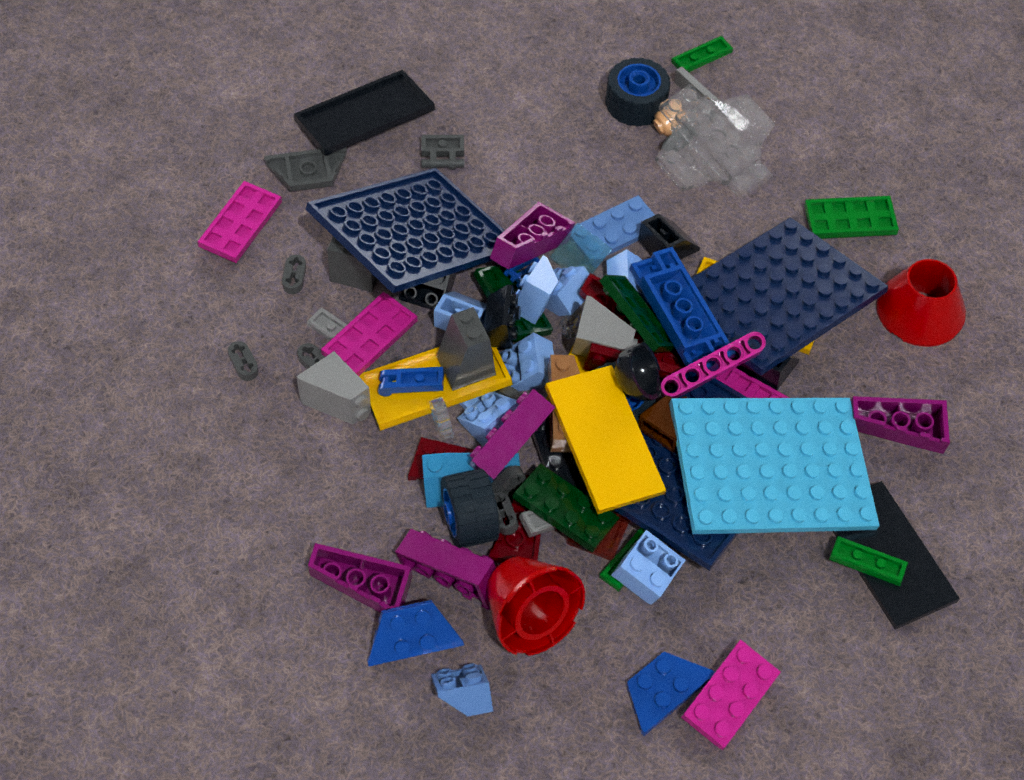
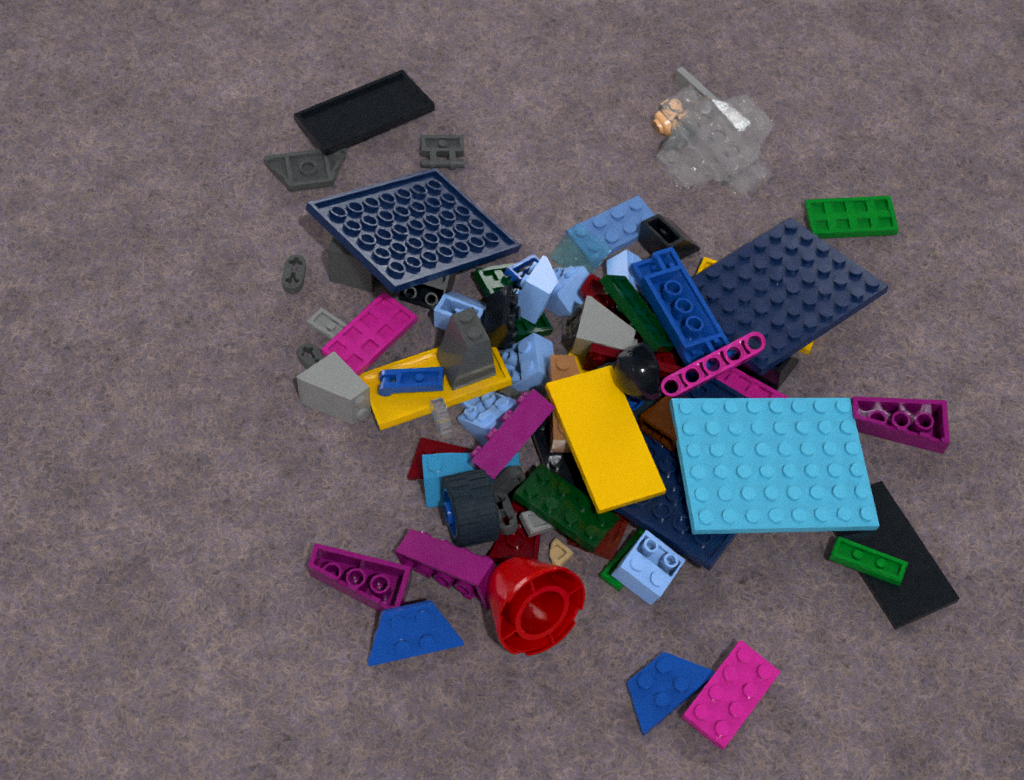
dark pink plate [198,181,282,263] -> none
dark grey beam [228,341,259,381] -> none
medium blue slope [431,664,493,716] -> none
magenta wedge [490,201,576,269] -> none
black wheel [605,58,671,127] -> none
green tile [671,36,733,72] -> none
red cone [876,259,966,347] -> none
none -> tan tile [549,538,574,567]

